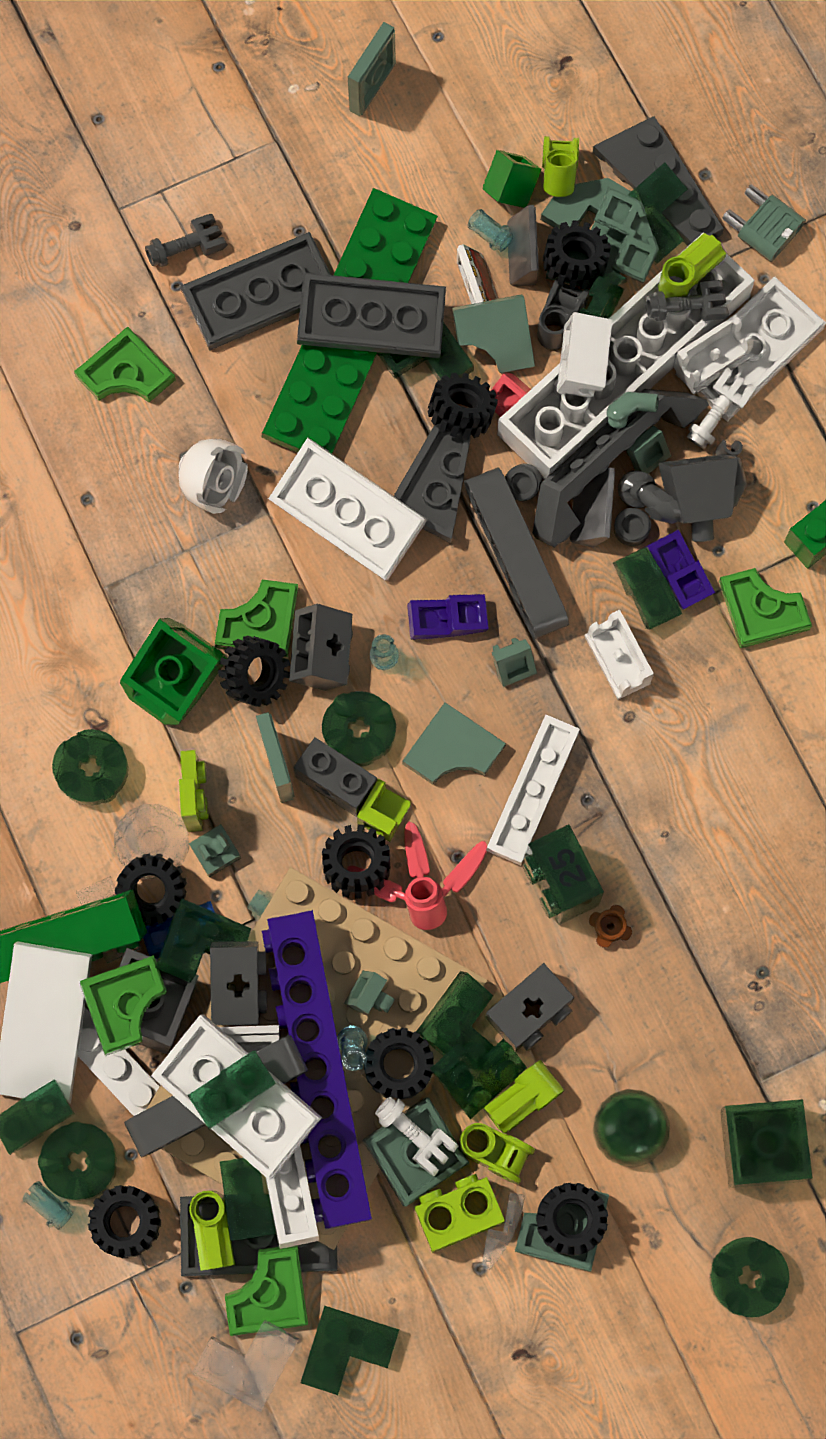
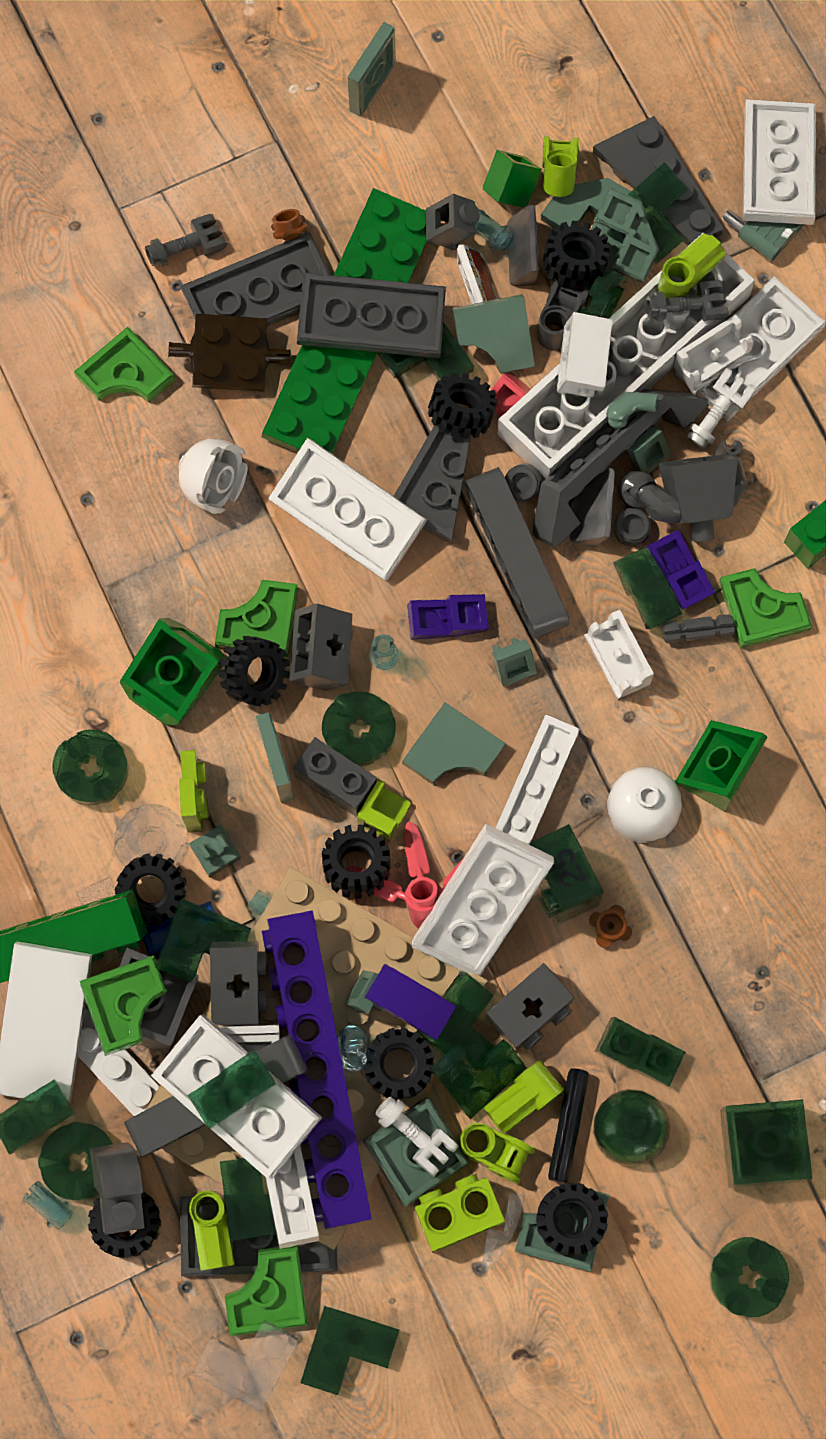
none -> flat silver brick [90,1142,144,1235]
none -> dark brown plate [168,314,291,392]
none -> dark orange plate [271,209,307,240]
none -> dark purple slope [364,964,456,1040]
none -> white tile [412,824,554,976]
none -> dark grey brick [426,193,480,250]
none -> black axle [548,1068,589,1183]
none -> clear green slope [595,1017,686,1087]
none -> white cylinder [607,767,682,843]
none -> dark grey axle [662,614,735,644]
none -> green slope [675,720,767,812]
none -> white tile [742,99,816,225]

